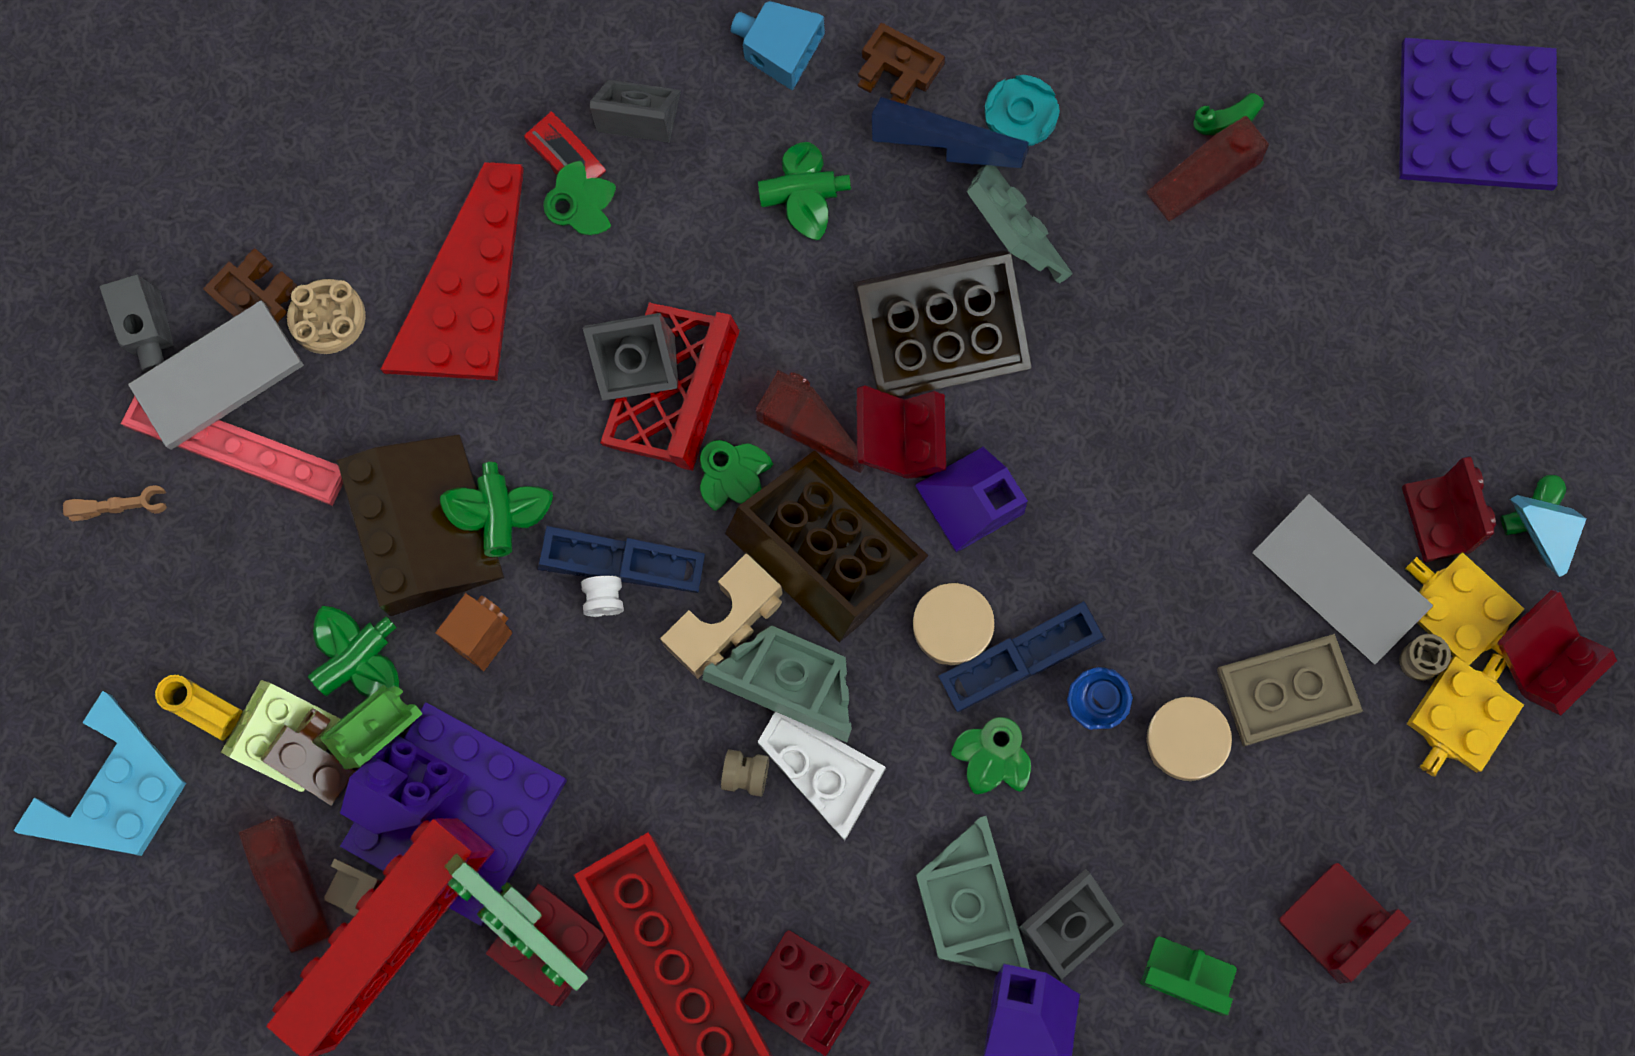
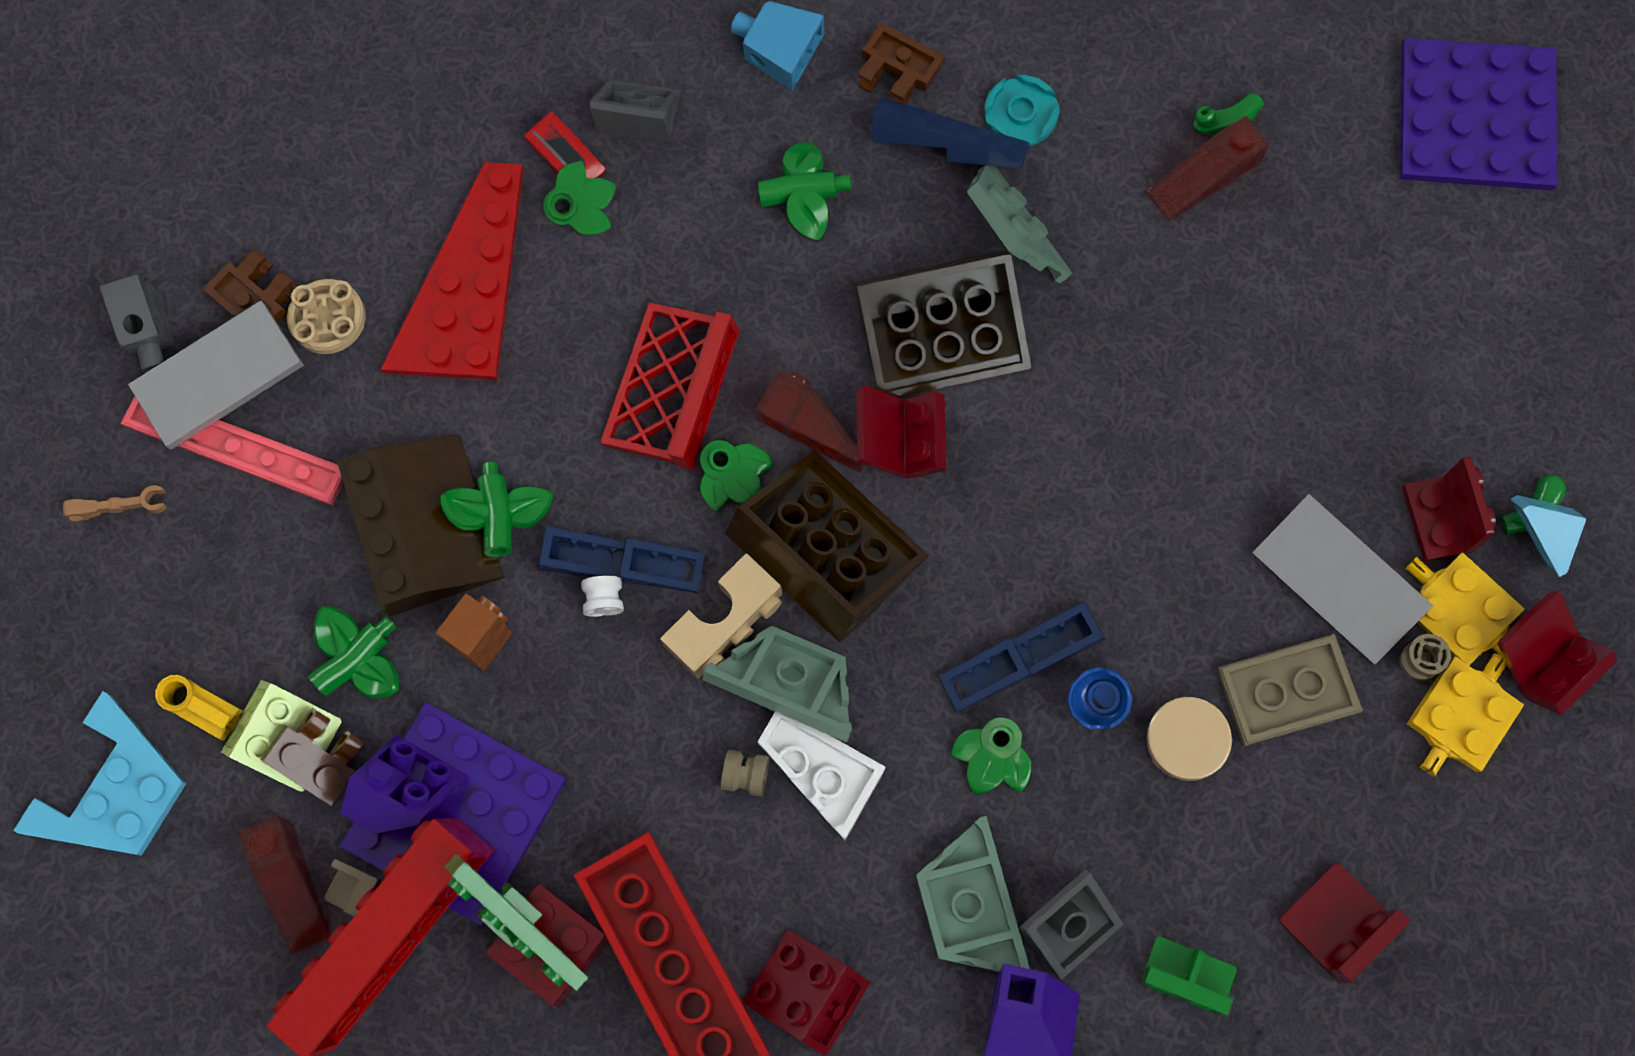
bright green hinge [320,685,422,769] -> none
dark grey slope [582,313,678,401] -> none
tan tile [913,583,994,665] -> none
dark purple slope [915,447,1028,553] -> none

